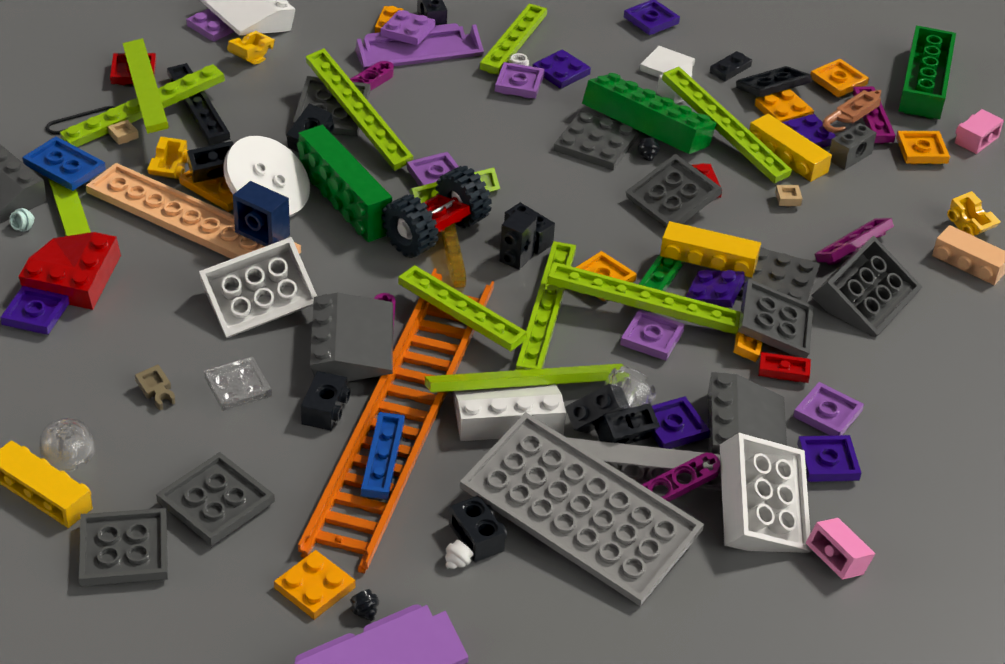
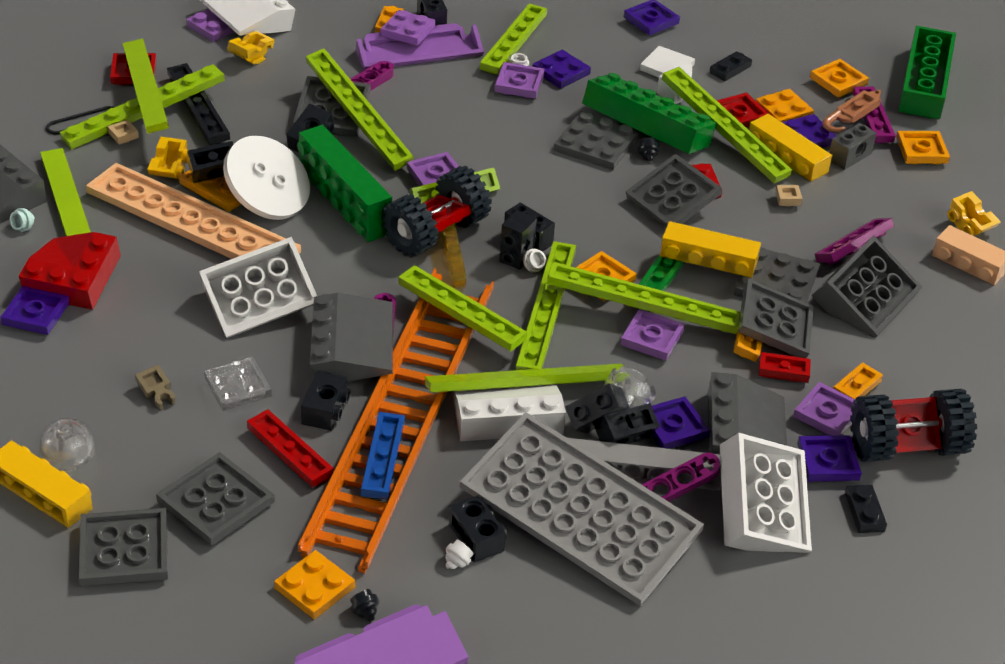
blue plate [22,136,106,191] -> none
dark blue brick [233,181,290,246] -> none
dark purple plate [686,270,745,308] -> none
black tile [736,66,812,97] -> none
bright pink brick [806,518,876,580] -> none
bright pink brick [955,109,1004,154] -> none
none -> red plate [247,409,334,488]
none -> white plate [523,249,546,272]
none -> red plate [716,92,769,128]
none -> light orange plate [833,362,883,399]
none -> black plate [845,485,887,533]
none -> black plate [850,388,977,462]

